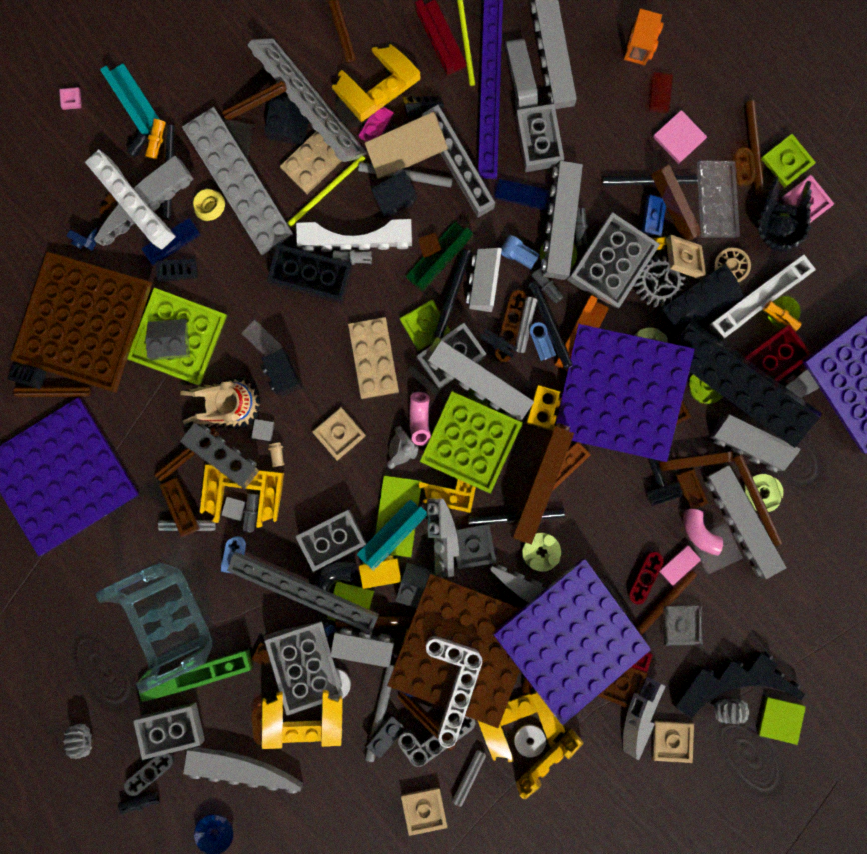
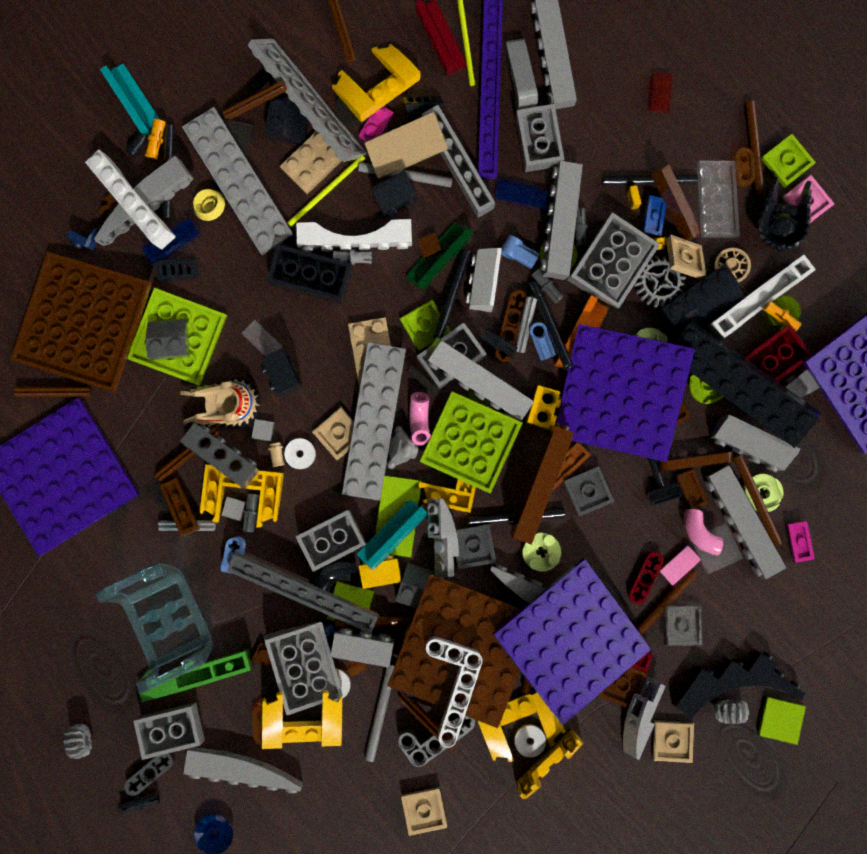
black slope [7,362,47,390] -> none
bright pink tile [60,88,82,110] -> none
black plate [364,714,405,759] -> none
light grey axle [452,750,486,807] -> none
orange piece [624,9,664,65] -> none
bright pink tile [653,110,707,164] -> none
none -> white piece [284,438,316,469]
none -> light grey plate [342,342,406,501]
none -> clear orange plate [347,661,369,677]
none -> dark grey plate [563,466,614,517]
none -> yellow tile [627,185,642,210]
none -> dark pink plate [786,521,815,563]

